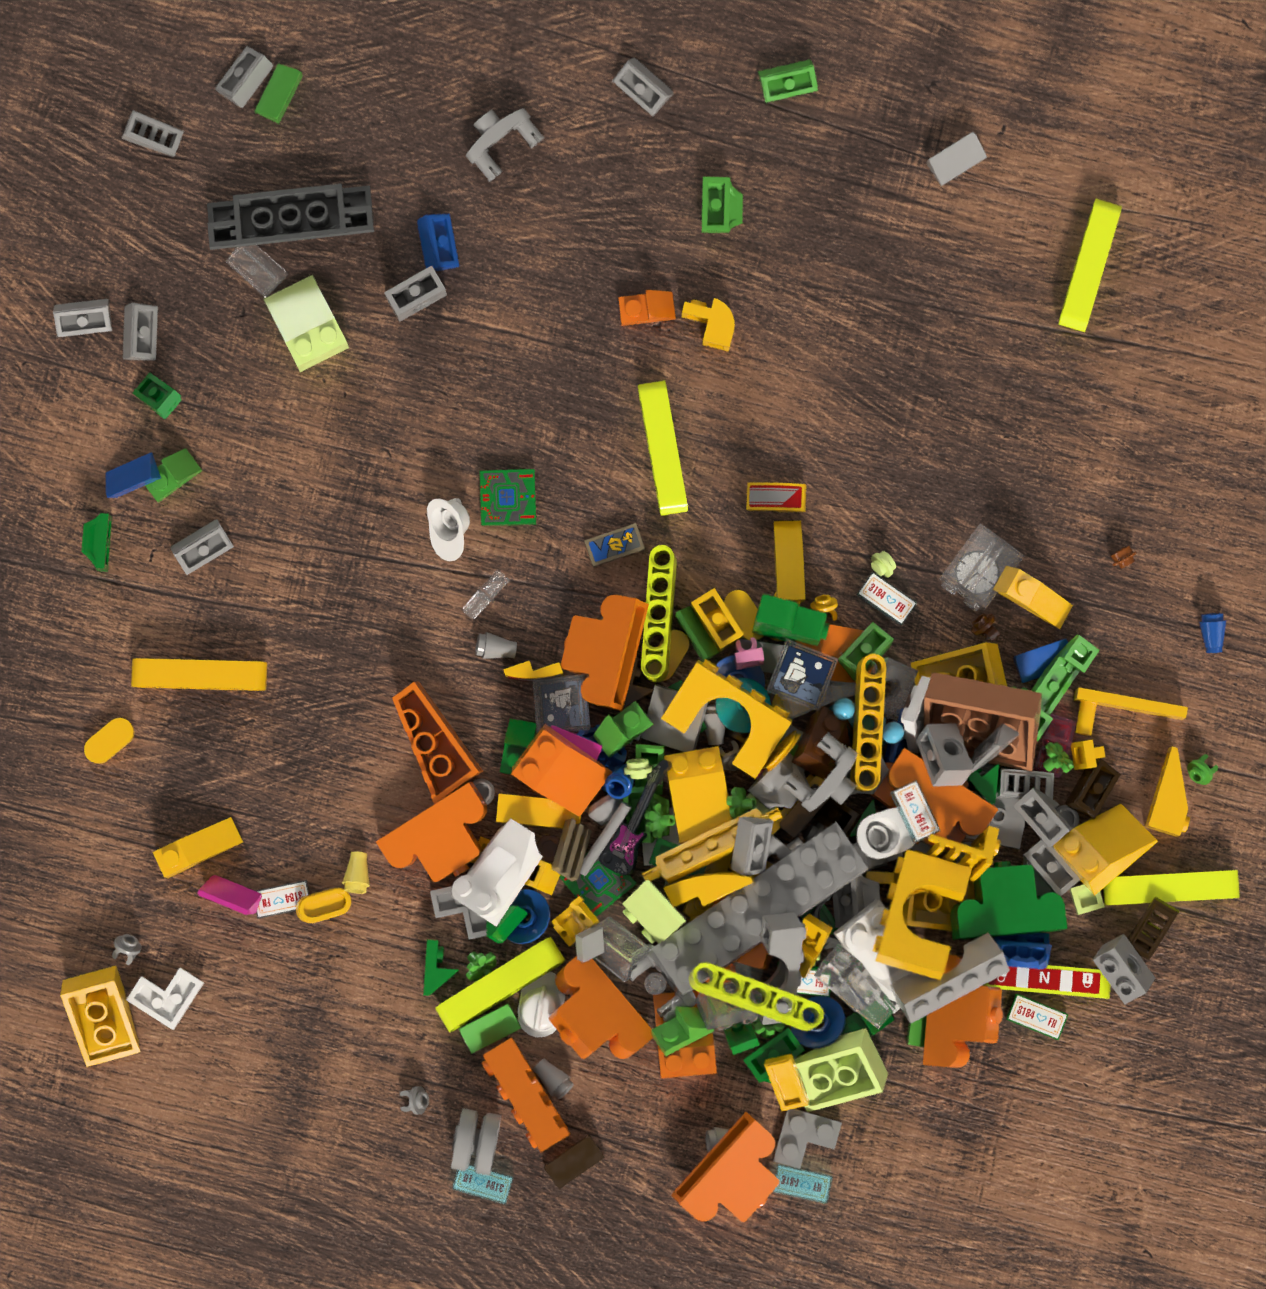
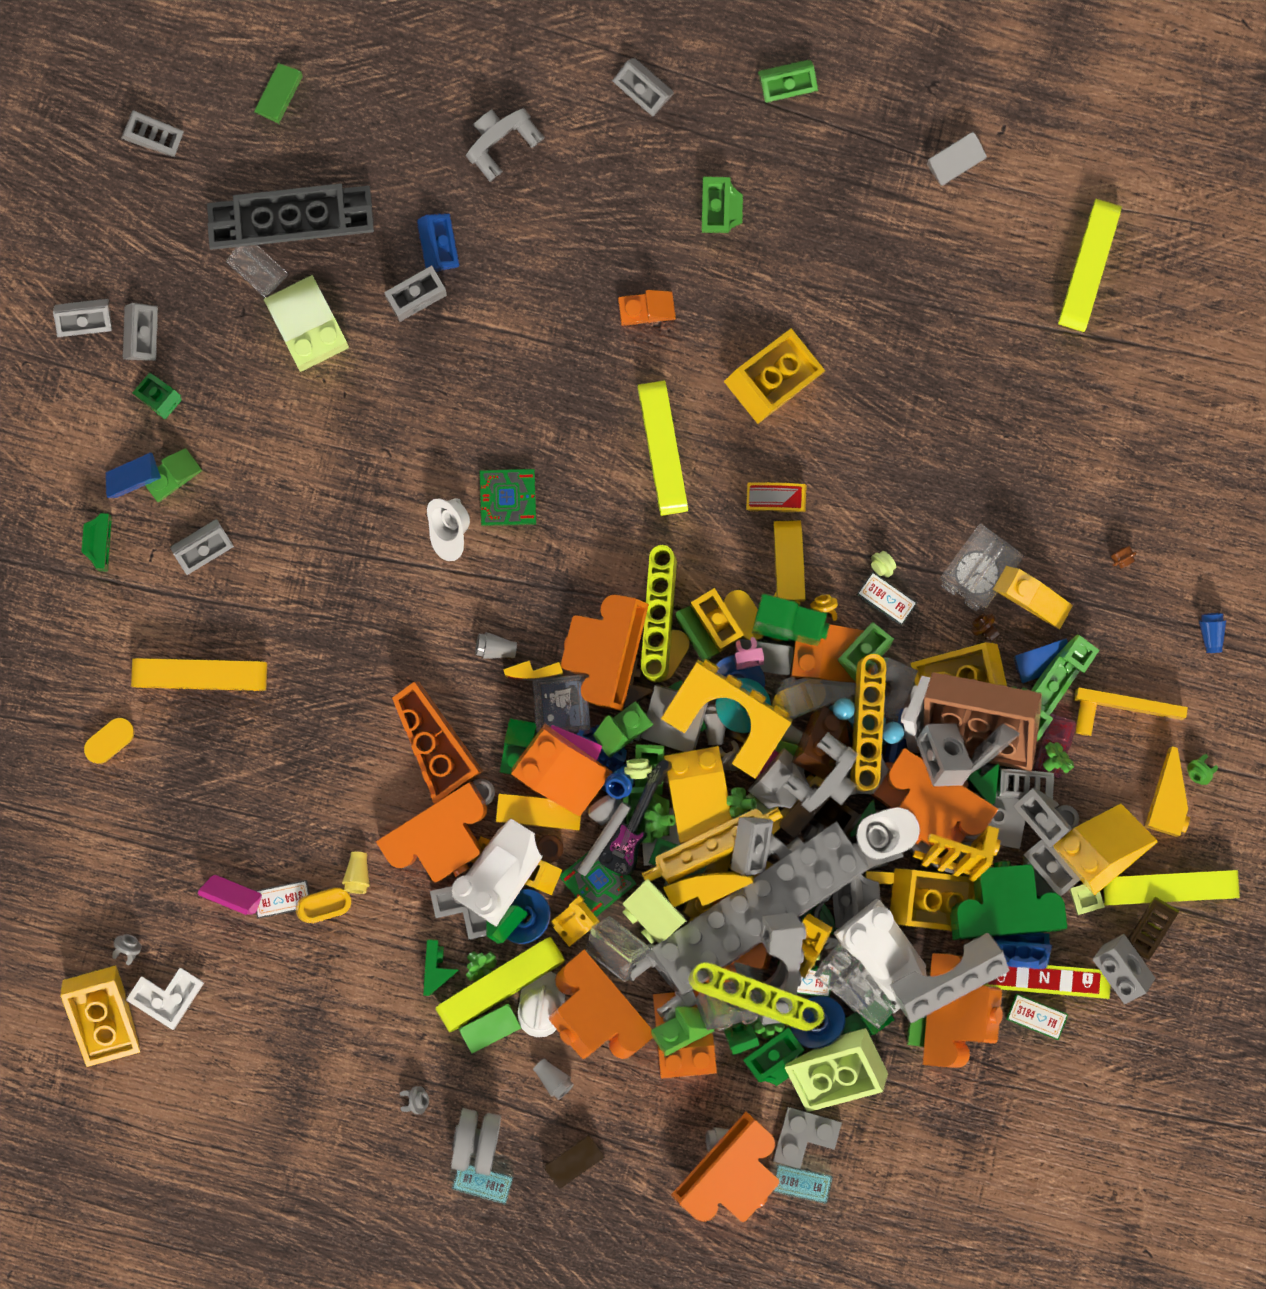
yellow slope [152,817,243,878] -> none
light grey slope [215,46,273,108] -> none
clear axle [462,569,510,619] -> none
orange wedge [482,1037,570,1152] -> none
dark tan tile [551,818,592,881] -> none
light grey tile [575,925,604,963] -> none
tile [584,523,645,567] -> none
clear axle [644,973,666,995] -> none
yellow brick [681,298,735,352] -> none
yellow wheel [763,730,801,772] -> none
yellow tile [764,1054,809,1111] -> none
tile [766,639,838,712] -> none
yellow arch [872,849,972,980] -> none
white tile [890,780,941,843] -> none
dark brown slope [1065,758,1121,819] -> none
yellow tile [1070,740,1105,770] -> none
none -> yellow slope [724,328,825,424]

